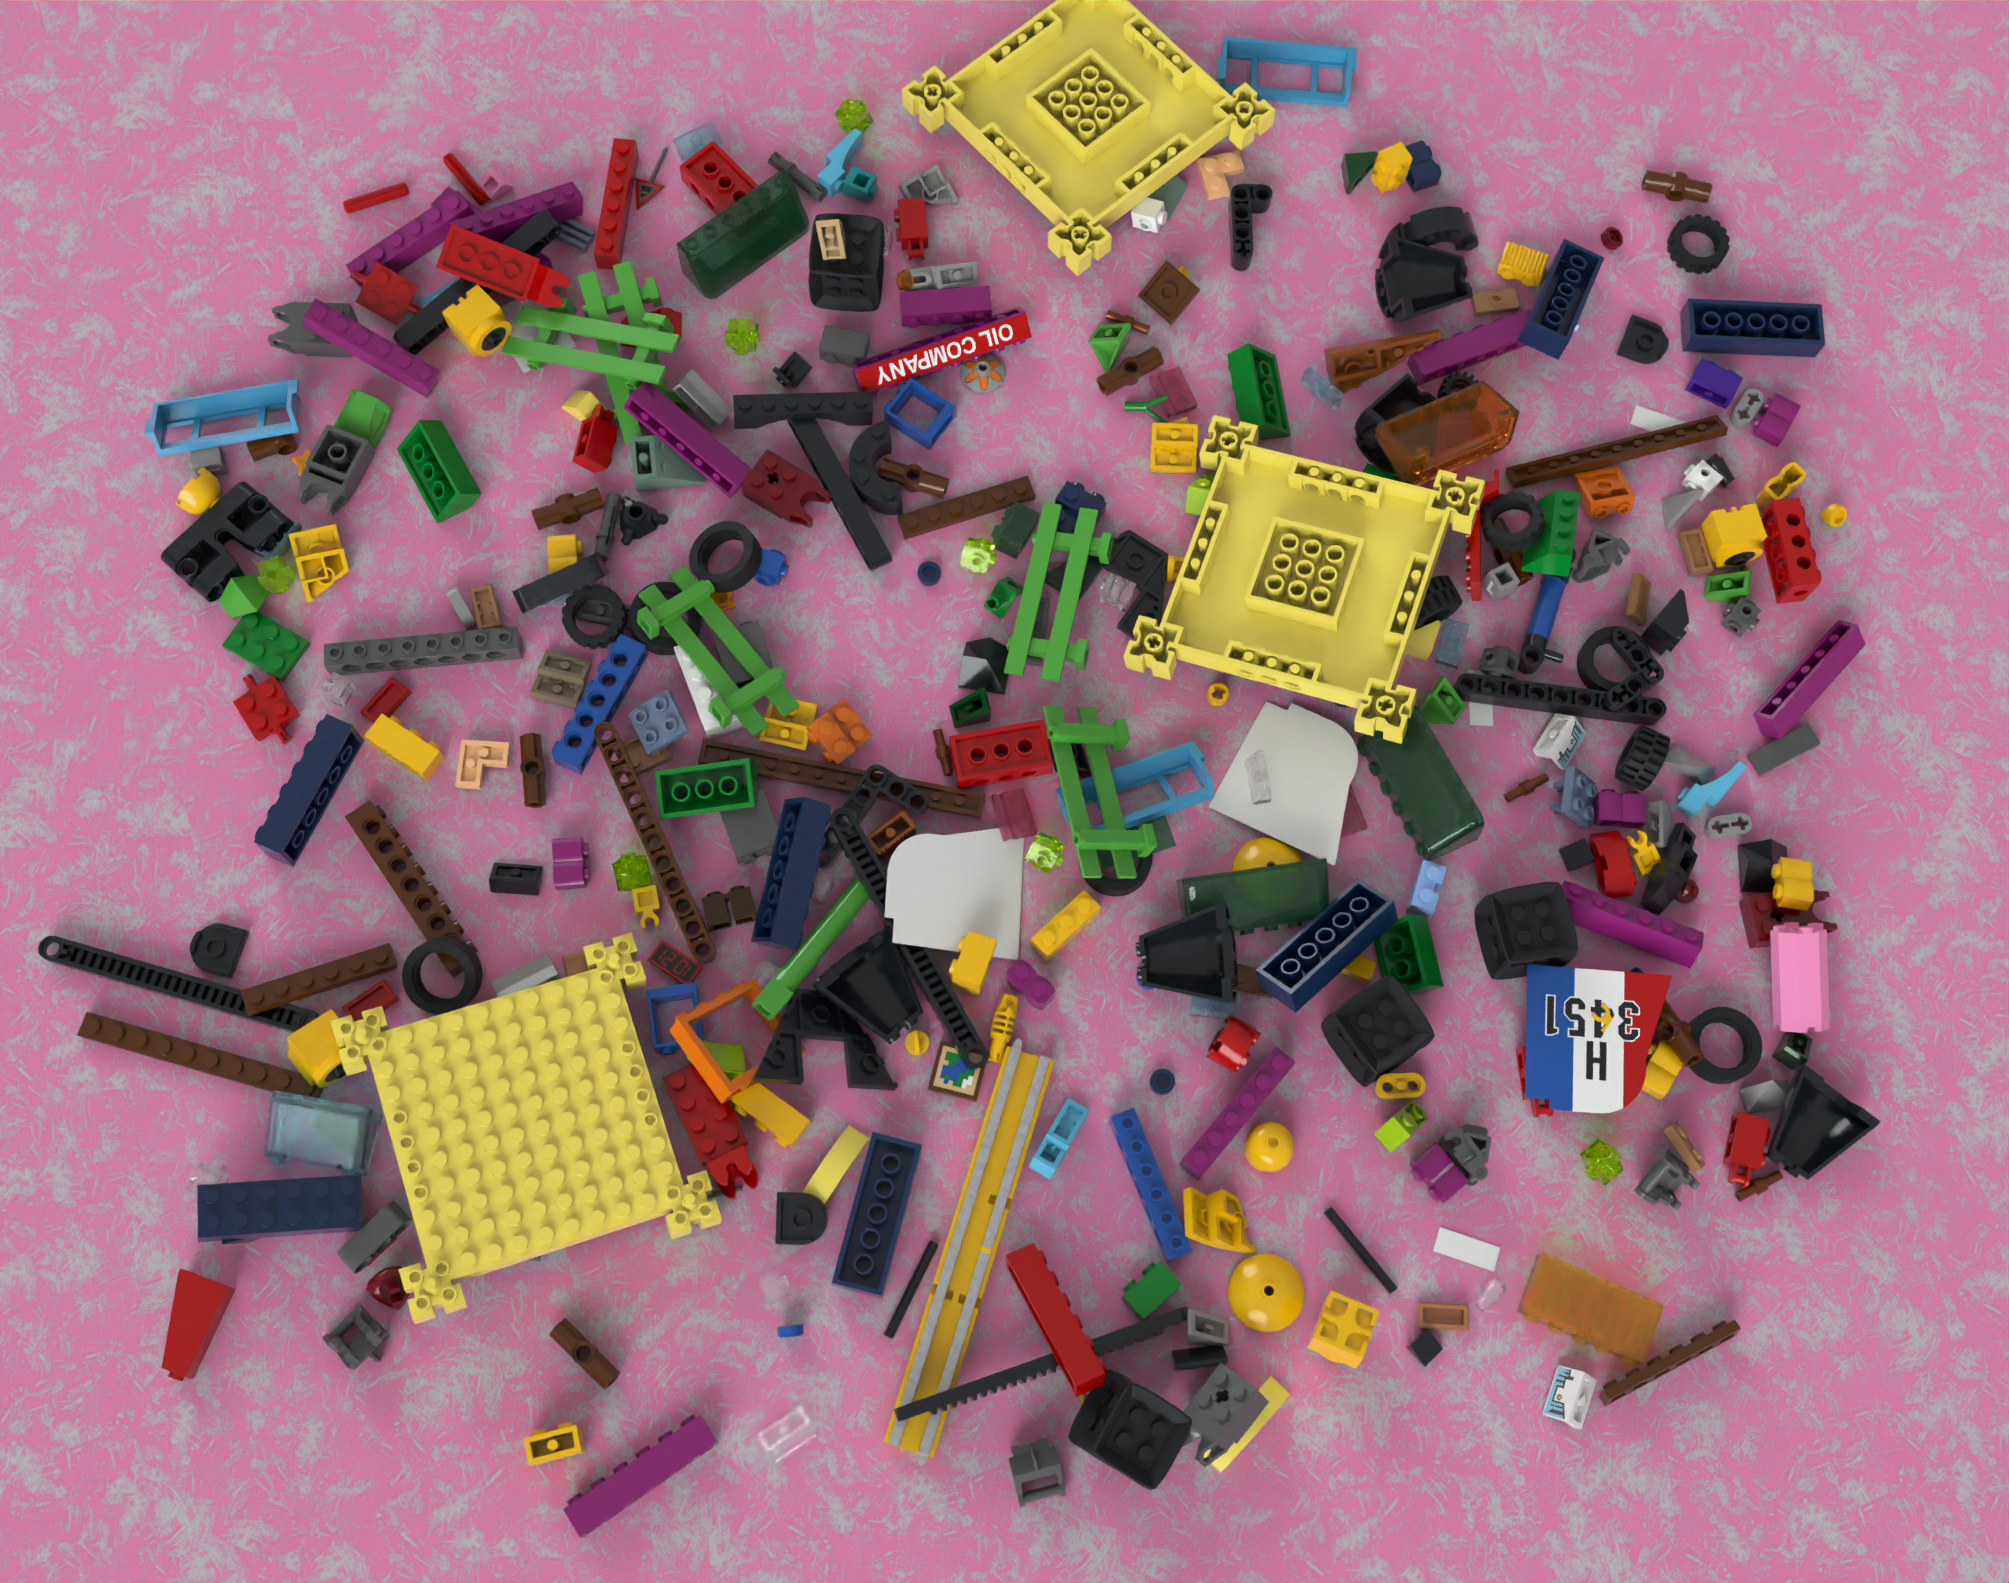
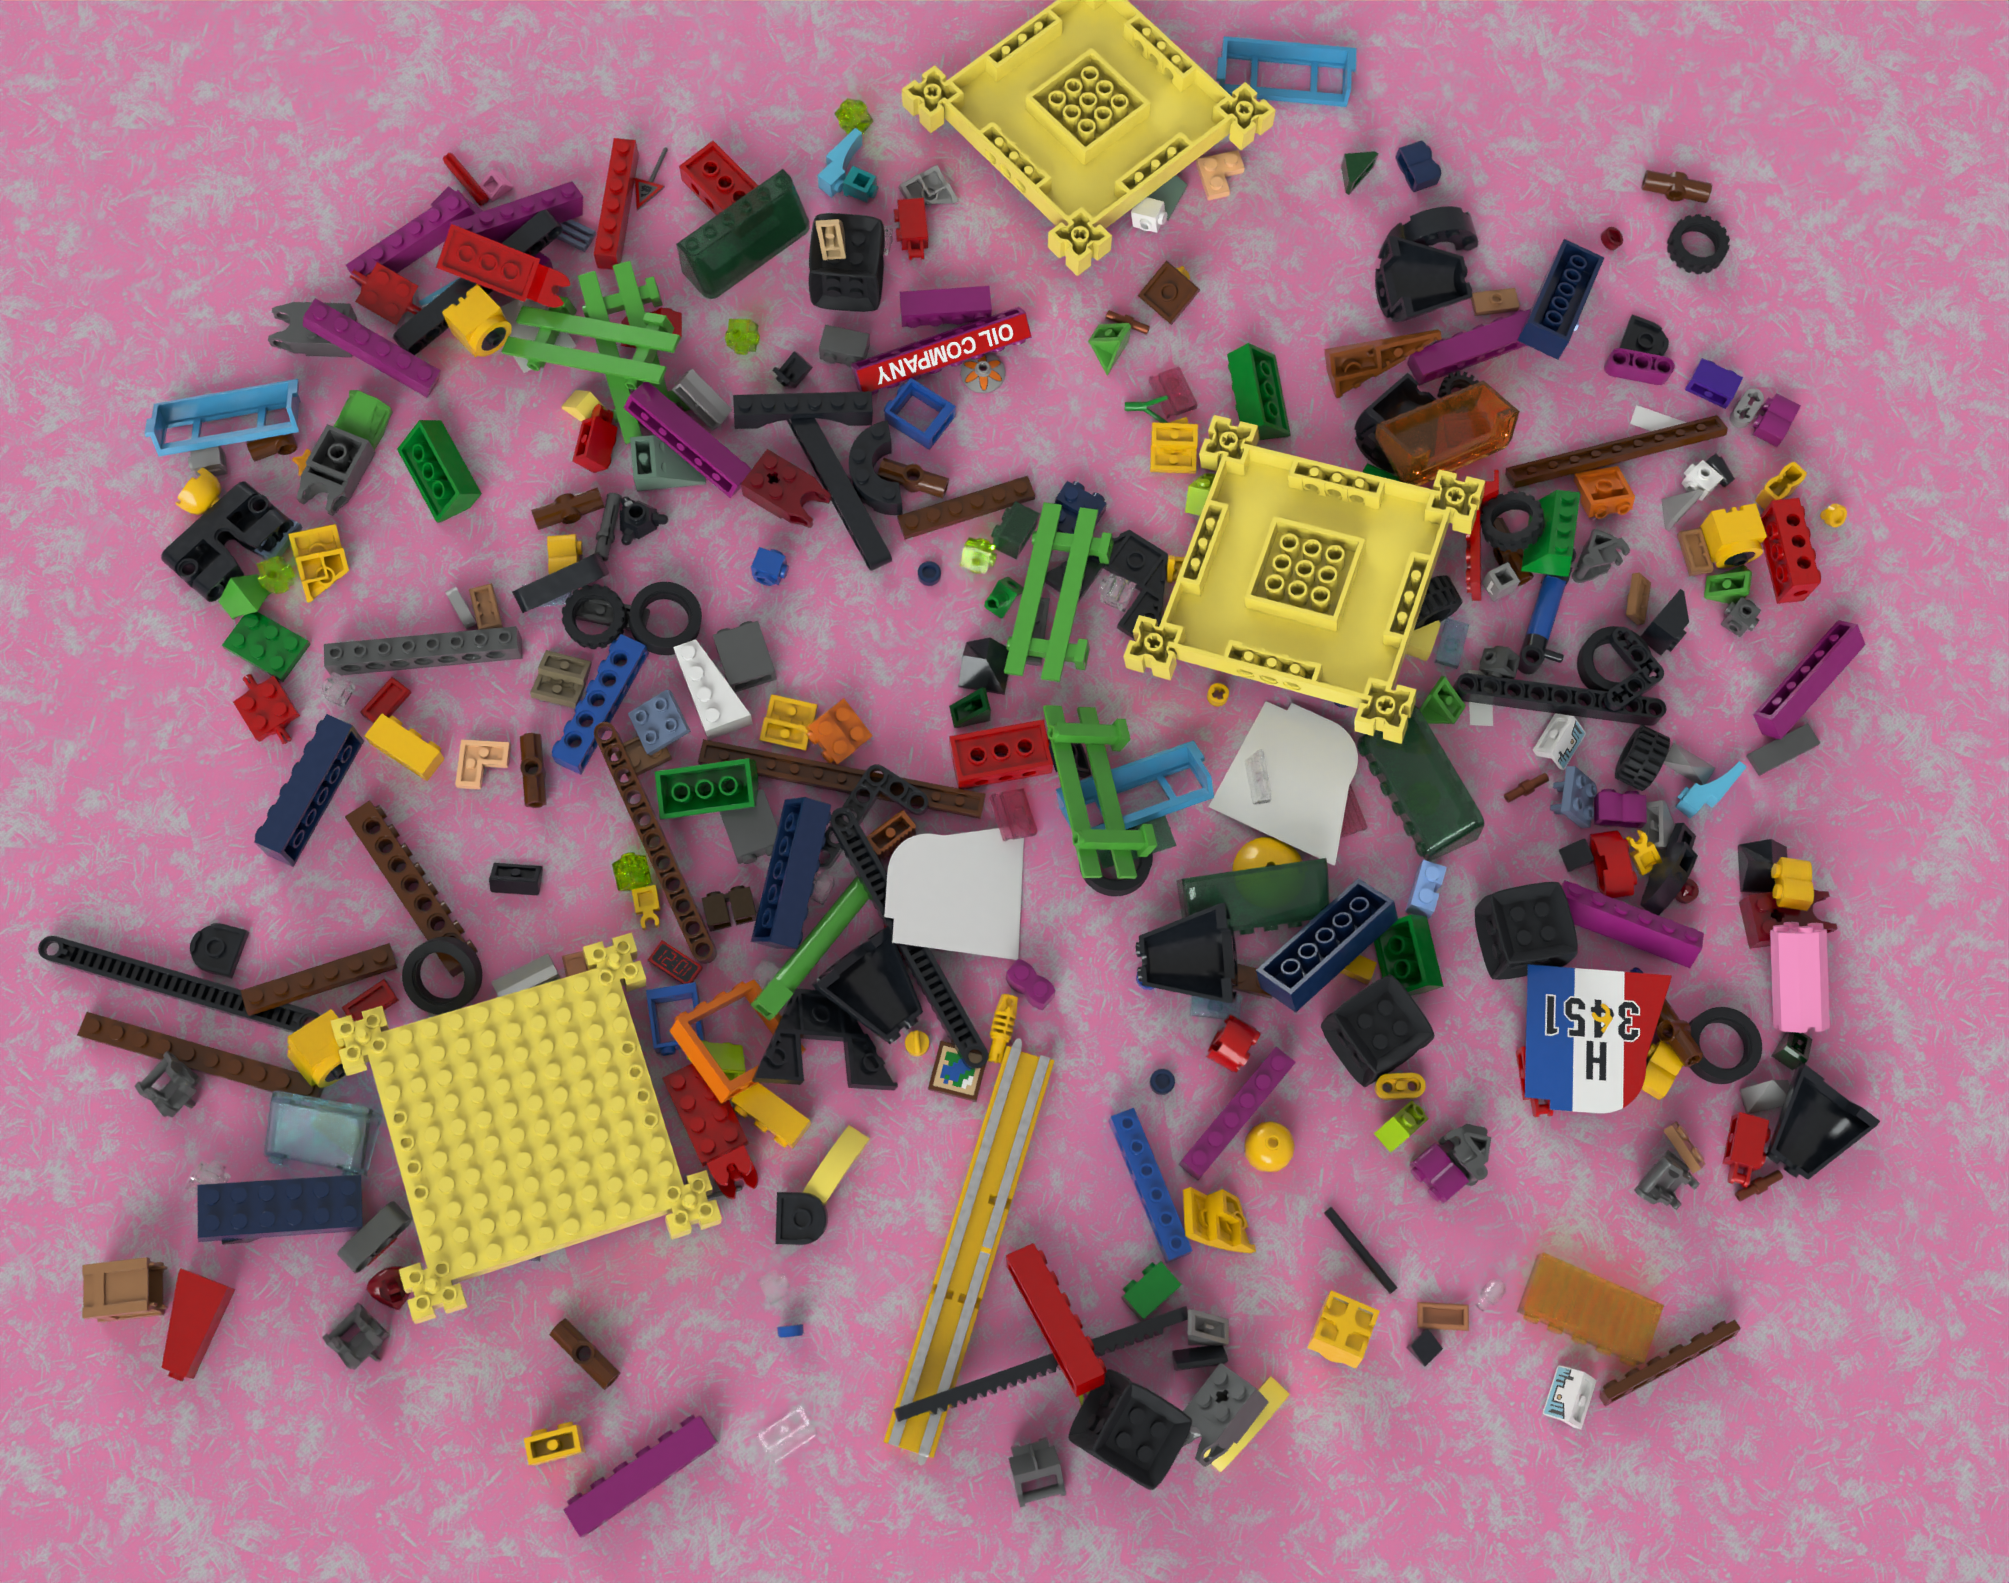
red axle [343,182,409,214] -> none
magenta brick [552,837,590,890] -> none
bright green fence [637,566,800,737] -> none
clear light blue plate [673,121,722,161] -> none
black tyre [689,521,762,593] -> none
light orange plate [711,591,736,612] -> none
dark grey pin [768,151,827,202] -> none
dark blue brick [832,1132,922,1299] -> none
black piece [884,1241,939,1339] -> none
light grey plate [896,261,979,291] -> none
copper bar [933,729,953,776] -> none
yellow brick [949,930,997,997] -> none
clear neon green brick [1024,832,1066,874] -> none
medium azure slope [1029,1098,1090,1180] -> none
yellow brick [1030,890,1101,963] -> none
reddish brown piece [1096,346,1164,396] -> none
yellow dish [1227,1254,1305,1332] -> none
black beam [1228,184,1273,271] -> none
clear light blue plate [1301,367,1344,410] -> none
yellow brick [1371,141,1413,193] -> none
white sticker [1433,1227,1501,1272] -> none
yellow brick [1496,241,1549,287] -> none
clear neon green brick [1580,1139,1624,1185] -> none
dark blue brick [1680,298,1825,357] -> none
light grey beam [1704,813,1752,840] -> none
none -> medium nougat container [82,1257,168,1323]
none -> dark grey piece [134,1051,202,1118]
none -> magenta beam [1604,348,1675,385]

